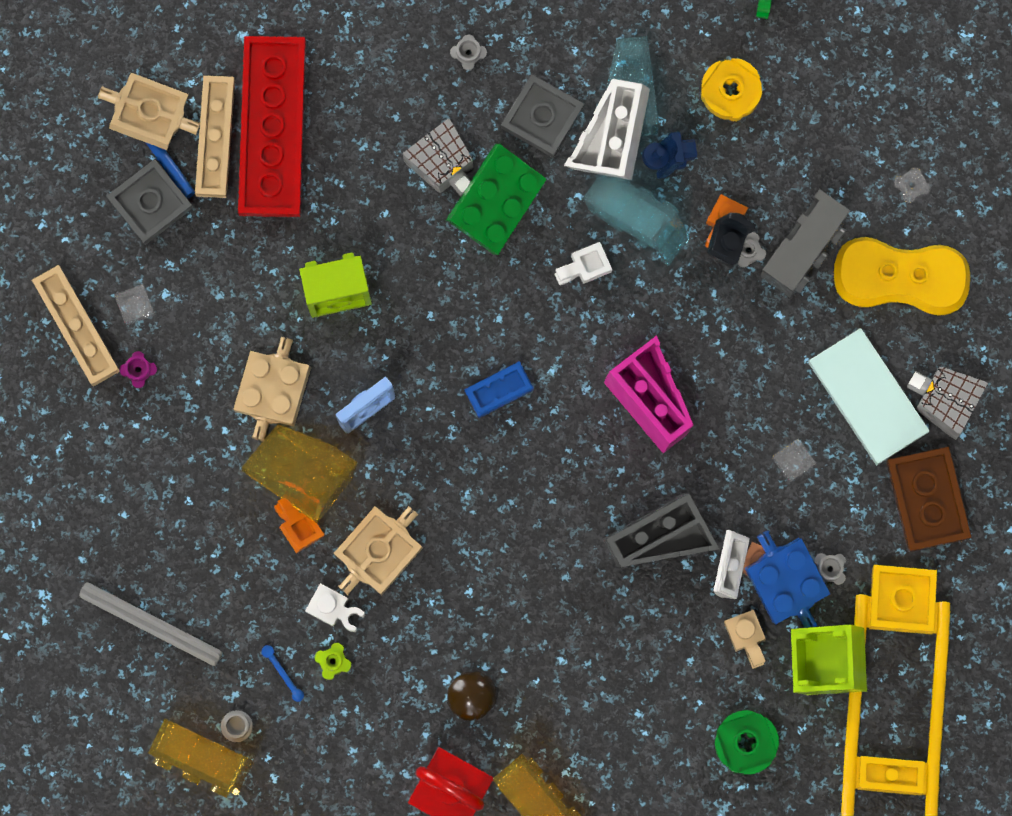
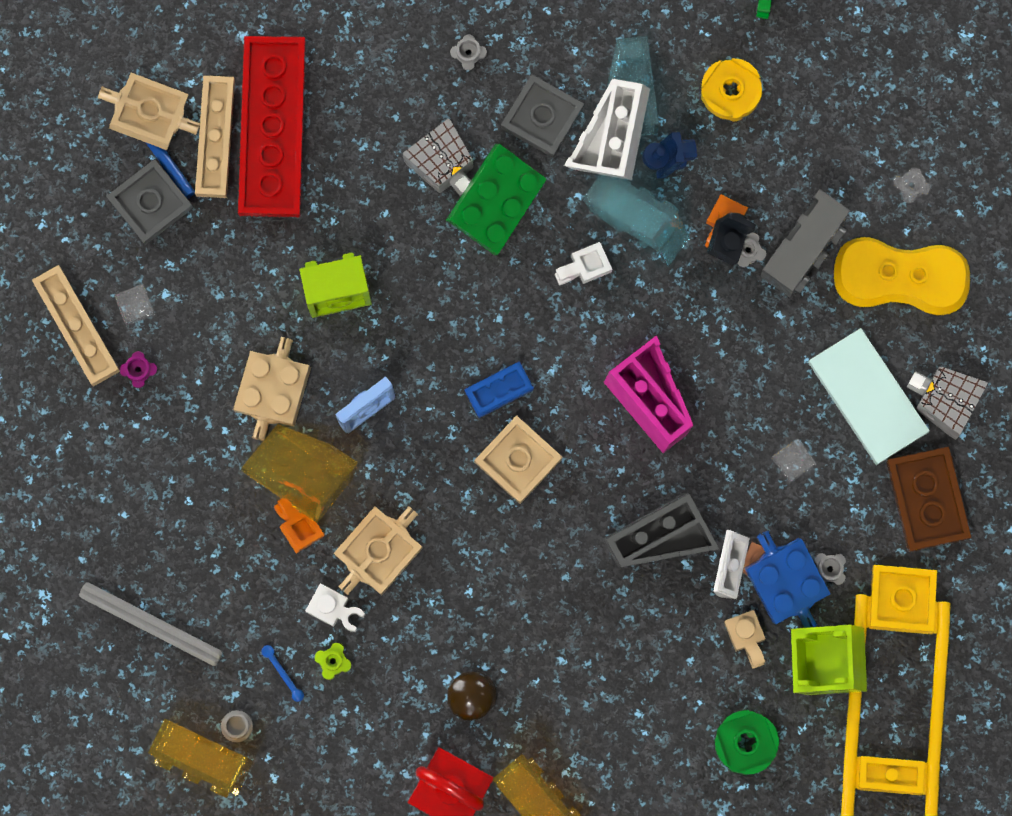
none -> tan plate [474,415,563,504]

